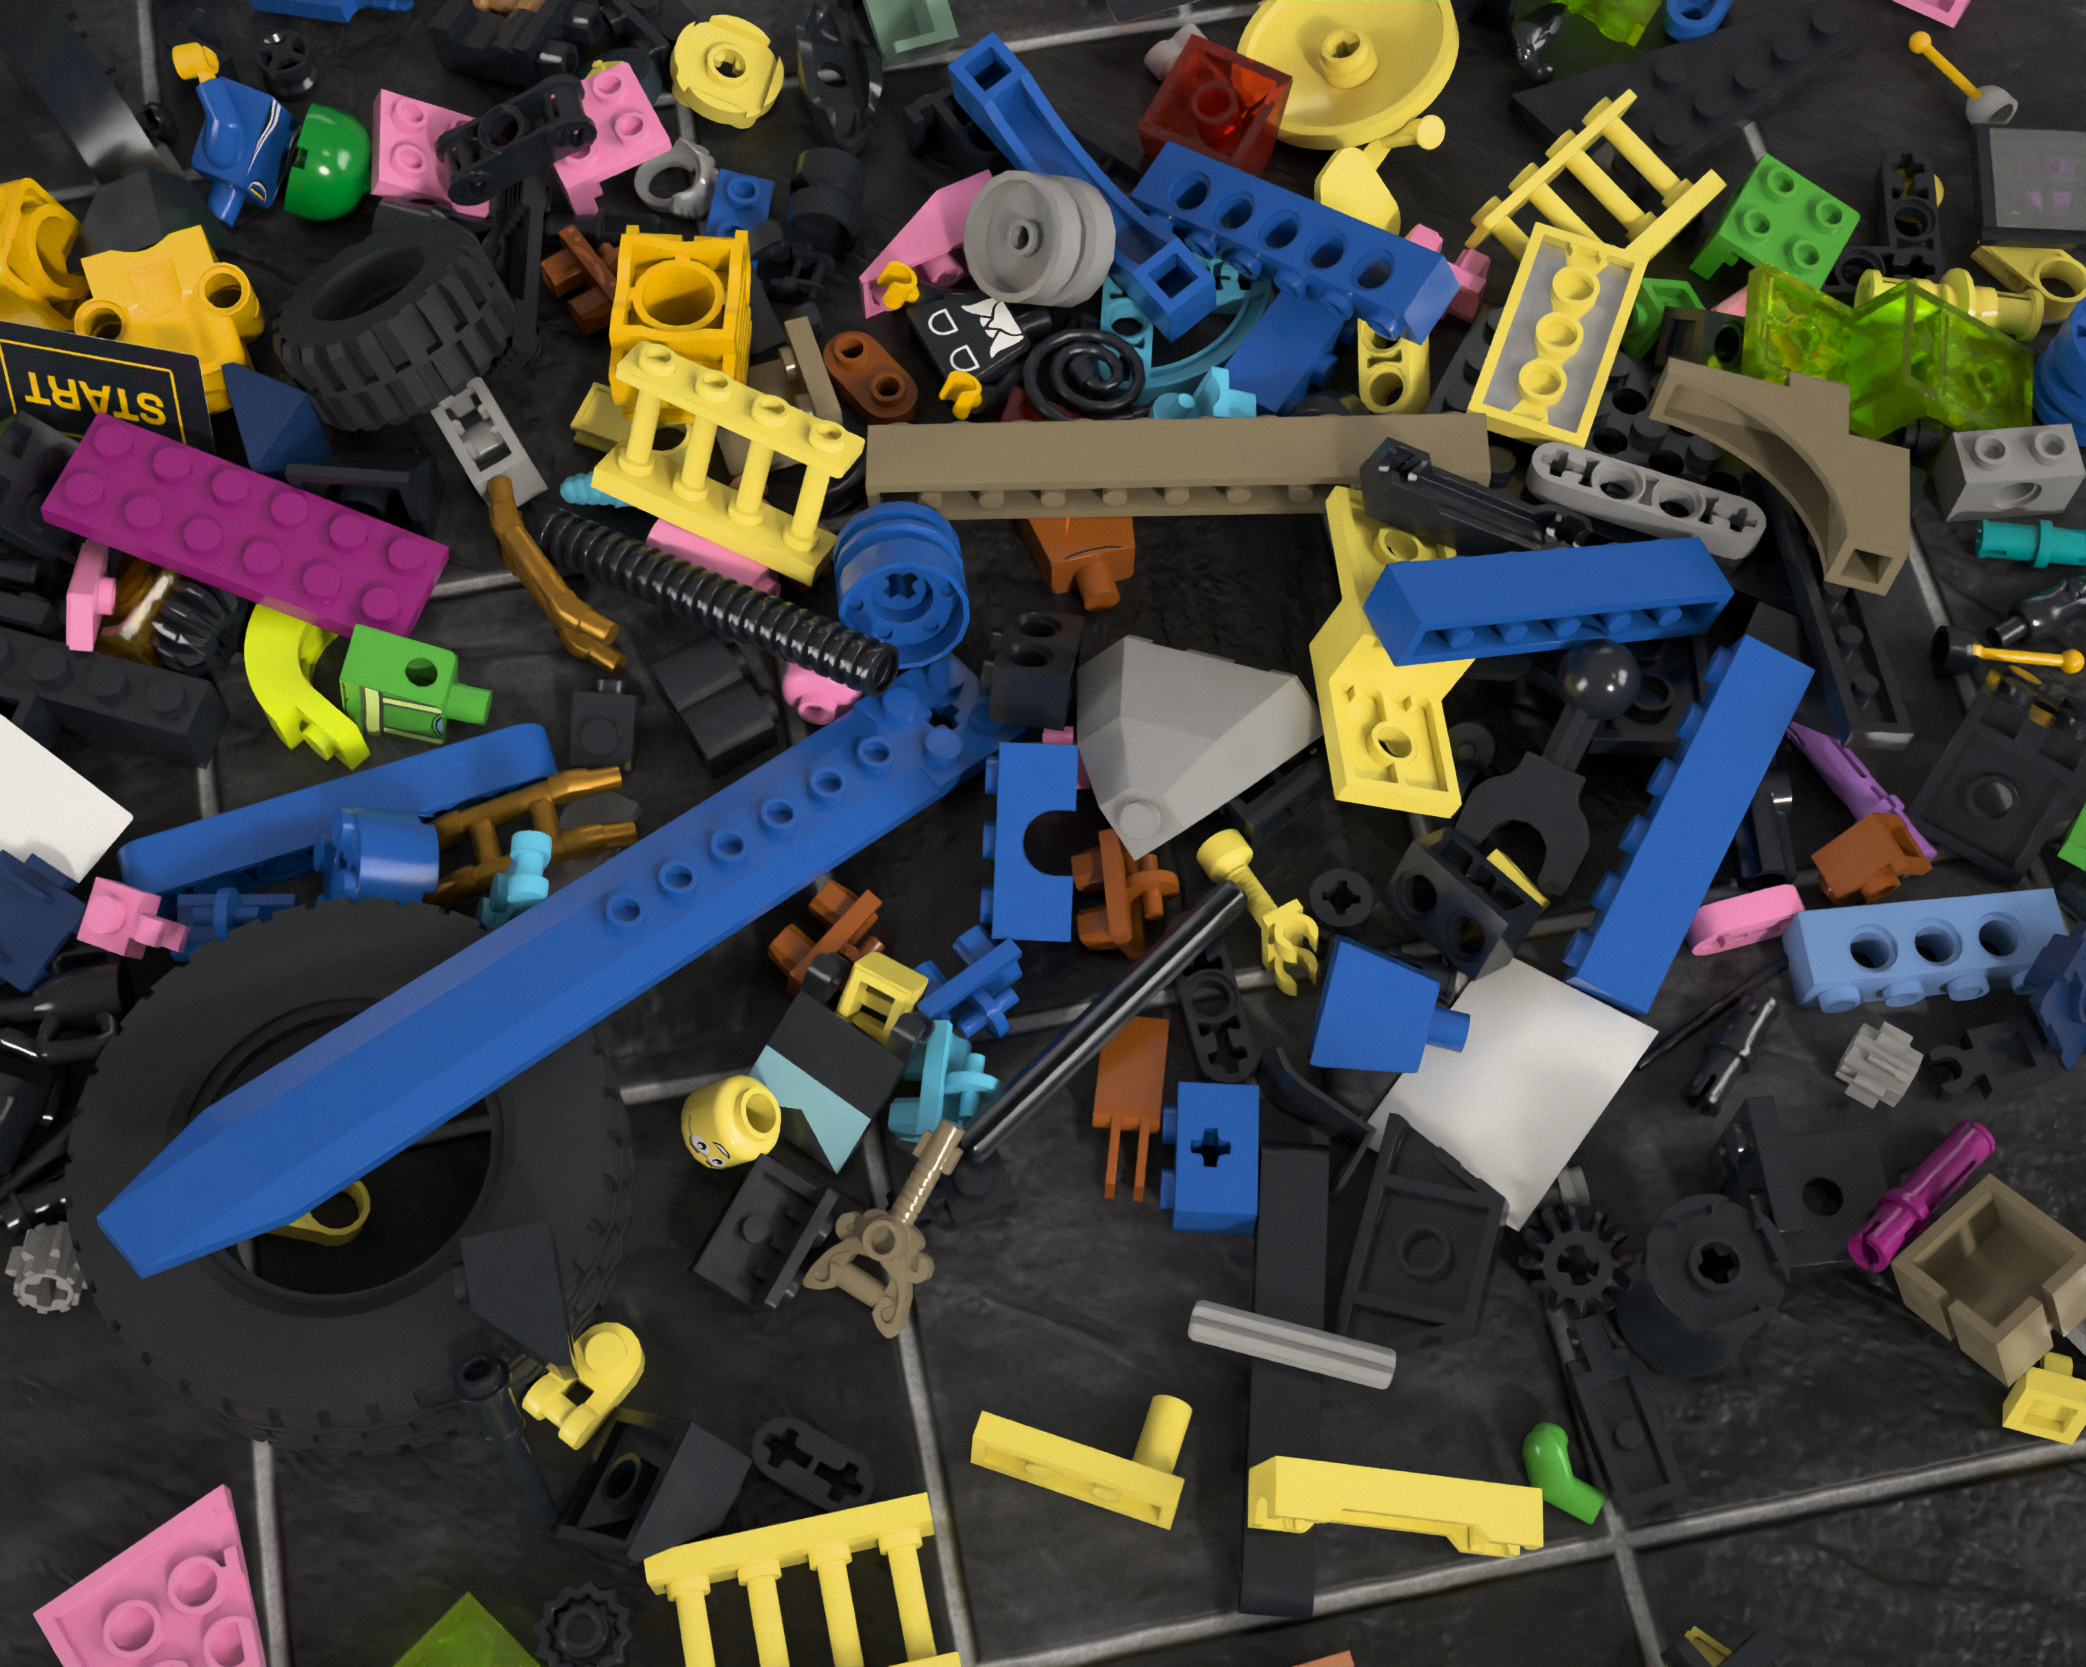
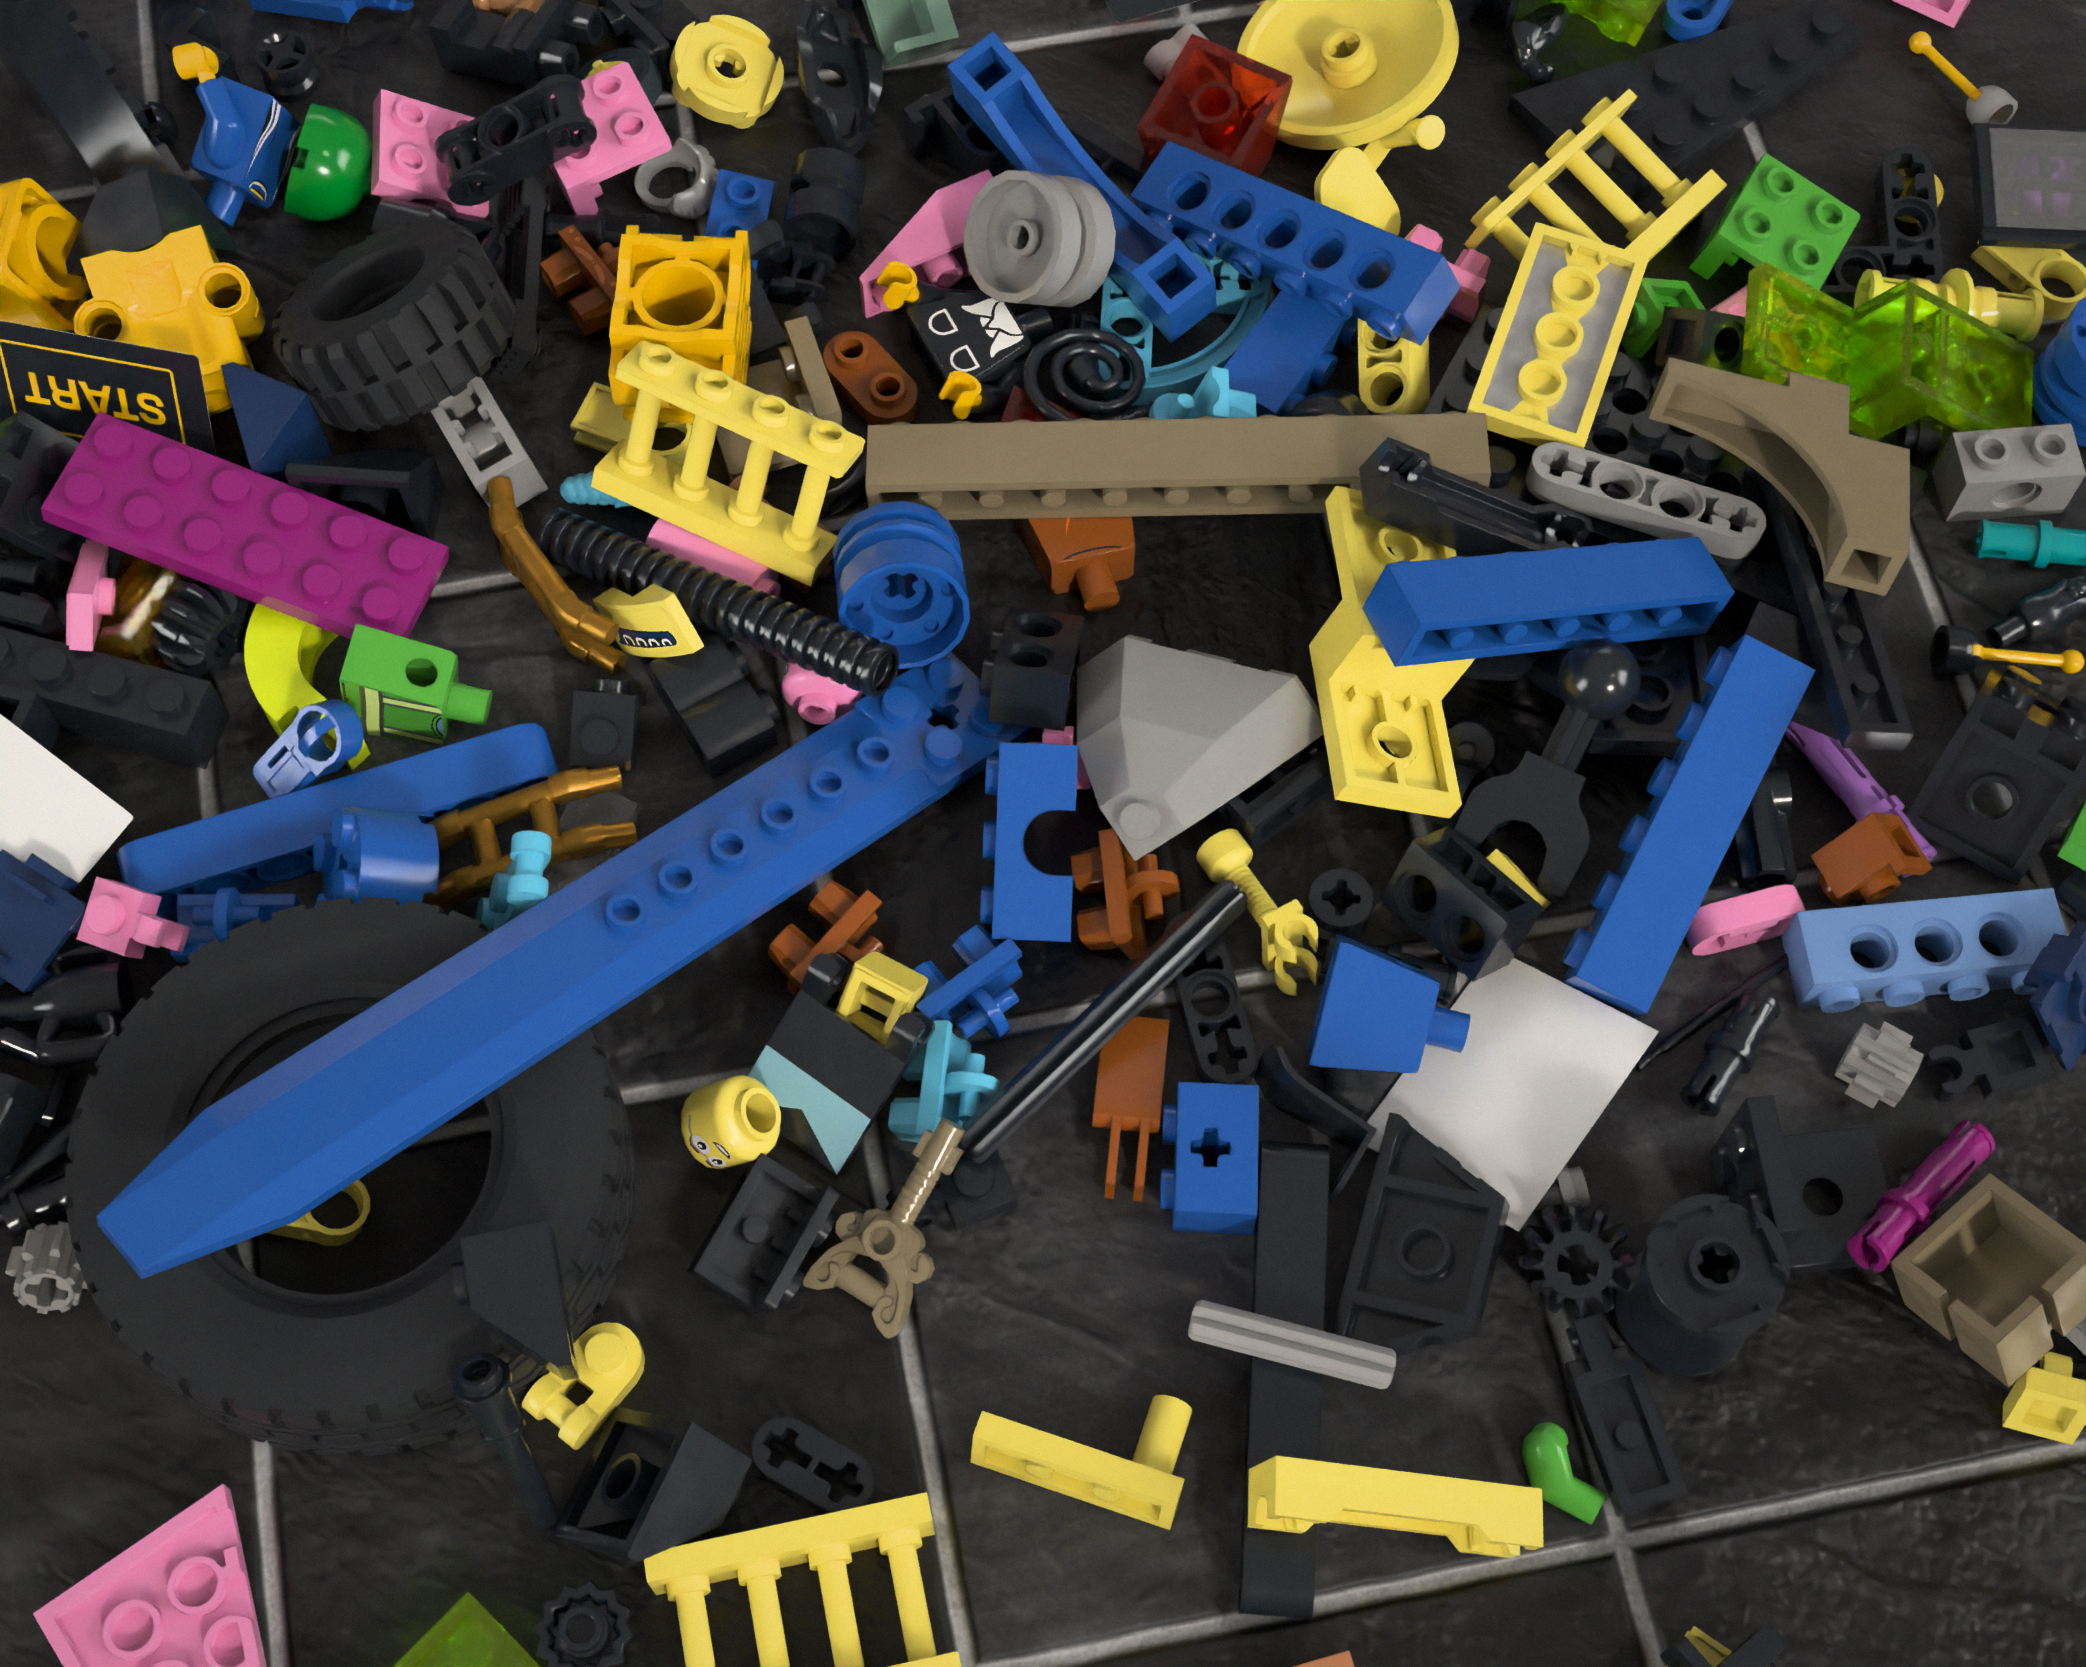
none -> blue piece [253,699,364,799]
none -> light yellow slope [593,583,704,658]

